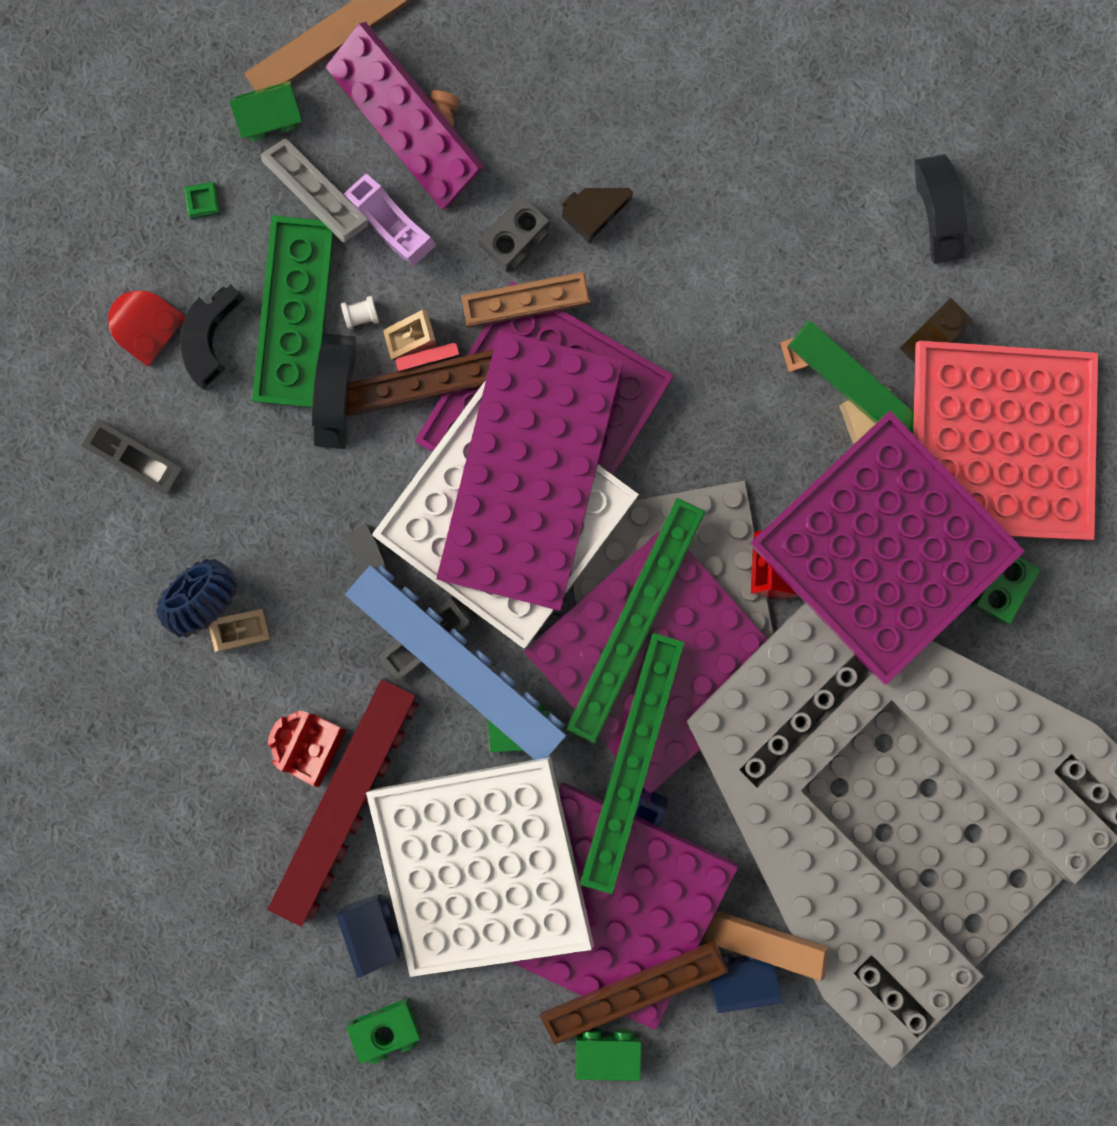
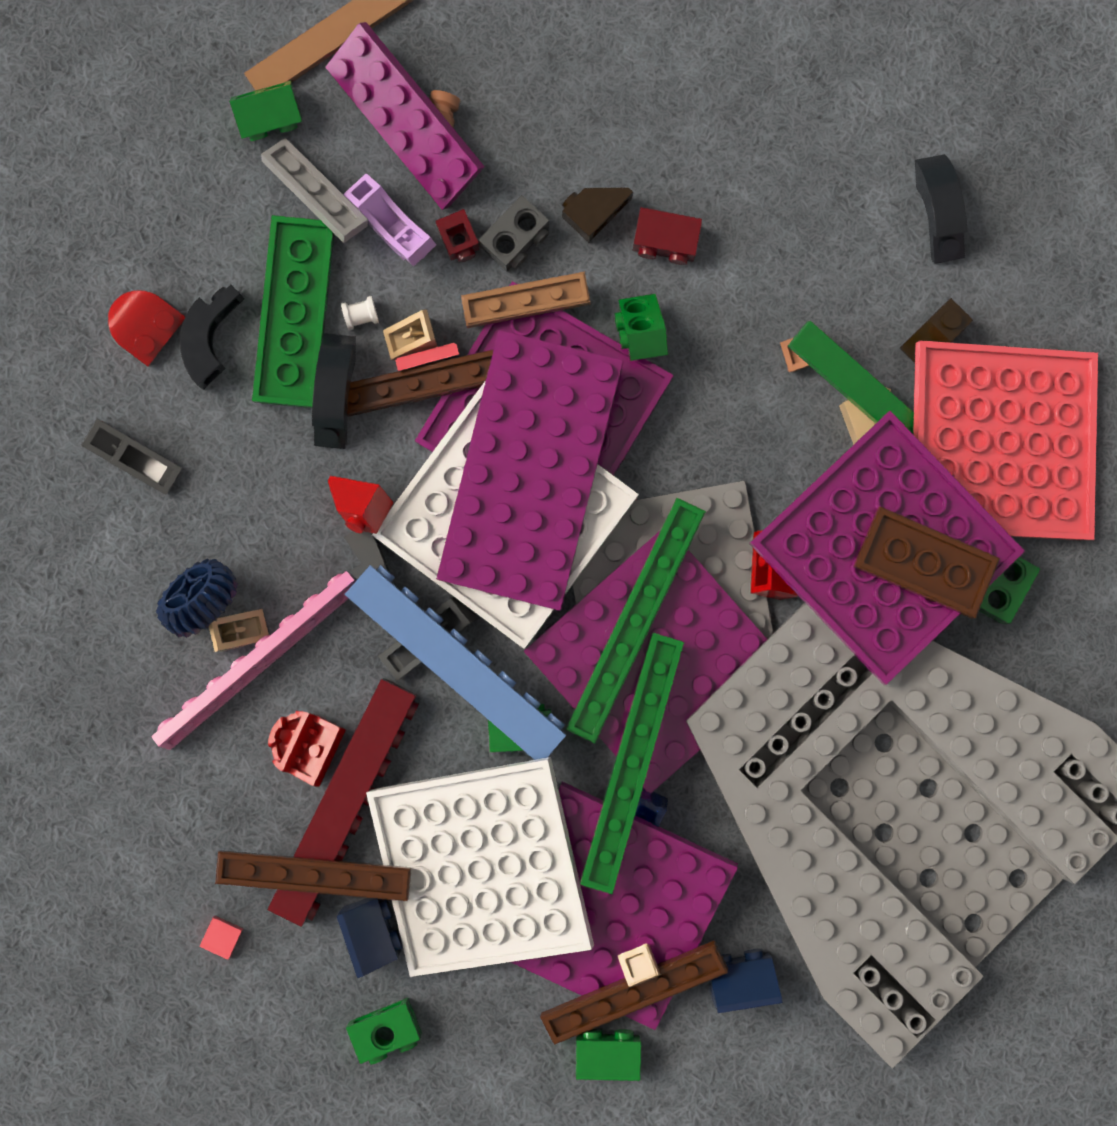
green tile [183,182,221,219] -> none
medium nougat tile [703,910,829,981] -> none
none -> bright pink plate [151,571,357,750]
none -> coral tile [199,916,243,960]
none -> reddish brown tile [215,850,412,901]
none -> red slope [328,476,394,534]
none -> dark red brick [435,209,480,263]
none -> green brick [614,294,668,361]
none -> tile [618,944,661,987]
none -> dark red brick [632,207,702,265]
none -> reddish brown tile [853,507,1000,619]

